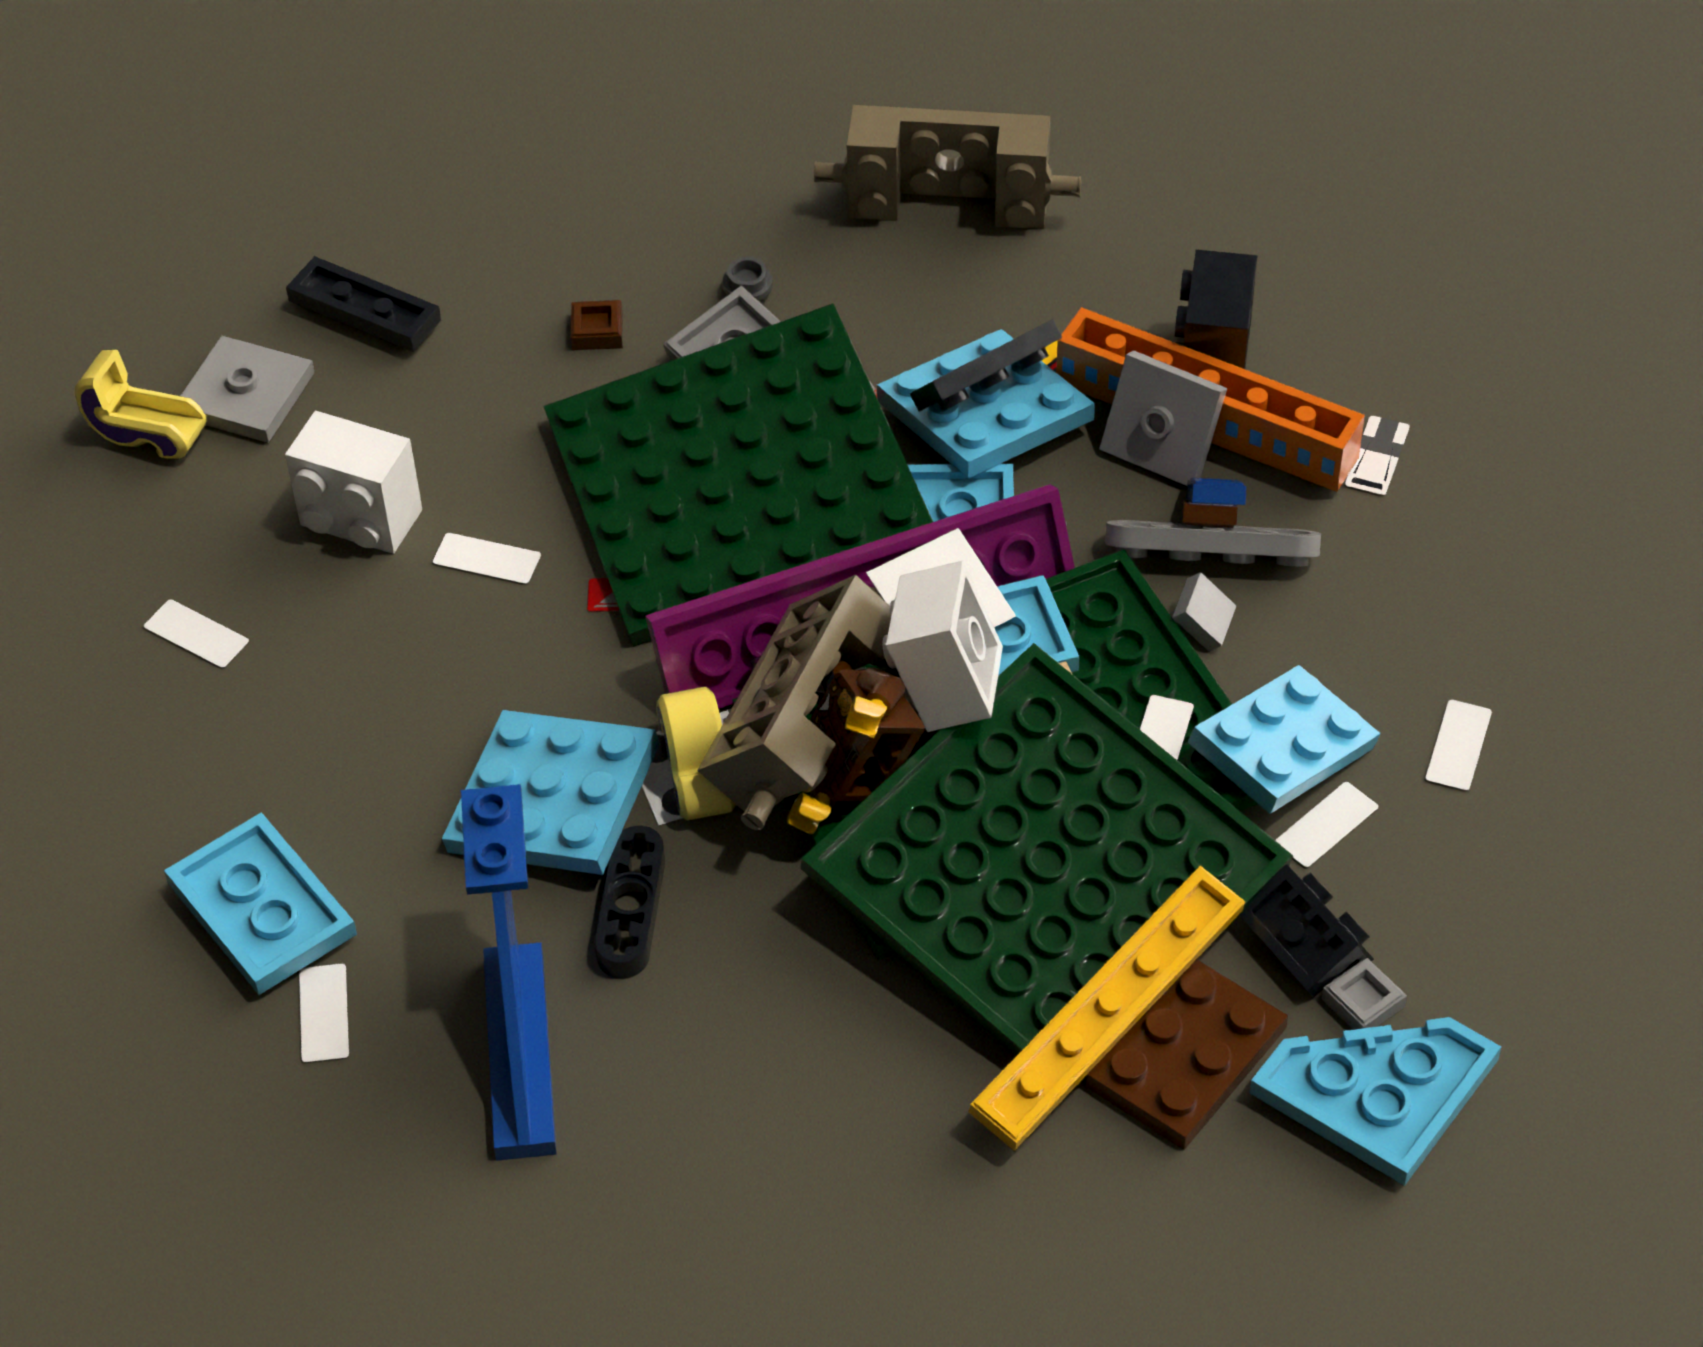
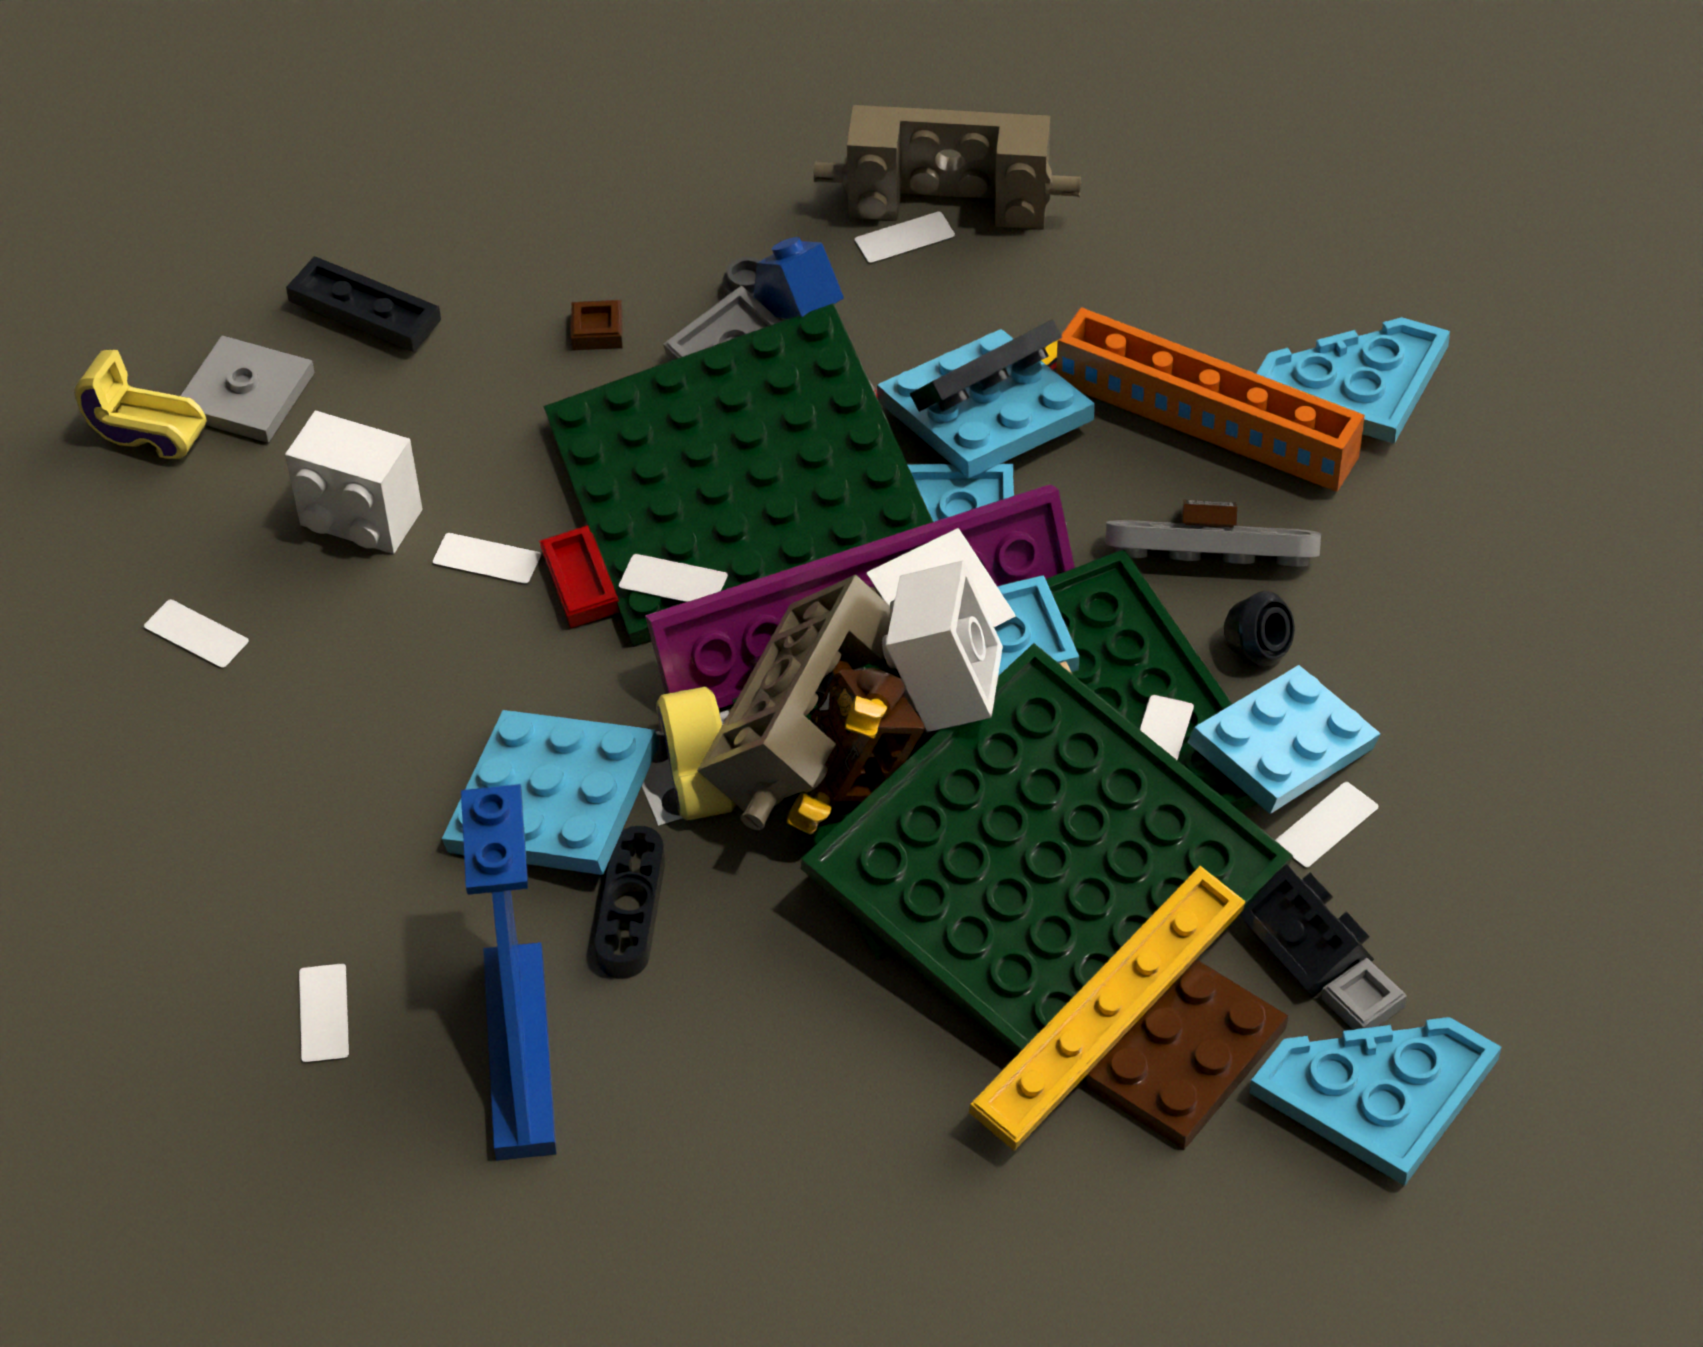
medium azure plate [164,812,357,995] -> none
light grey plate [1099,350,1227,486] -> none
tile [1172,572,1236,651] -> none
black brick [1175,249,1258,369] -> none
blue tile [1186,478,1247,505] -> none
sticker [1345,416,1410,495] -> none
white sticker [1426,700,1492,790] -> none
none -> red tile [539,525,620,628]
none -> white sticker [619,554,728,602]
none -> blue slope [753,237,844,319]
none -> white sticker [855,212,955,263]
none -> black cone [1224,591,1295,666]
none -> medium azure plate [1256,317,1450,444]

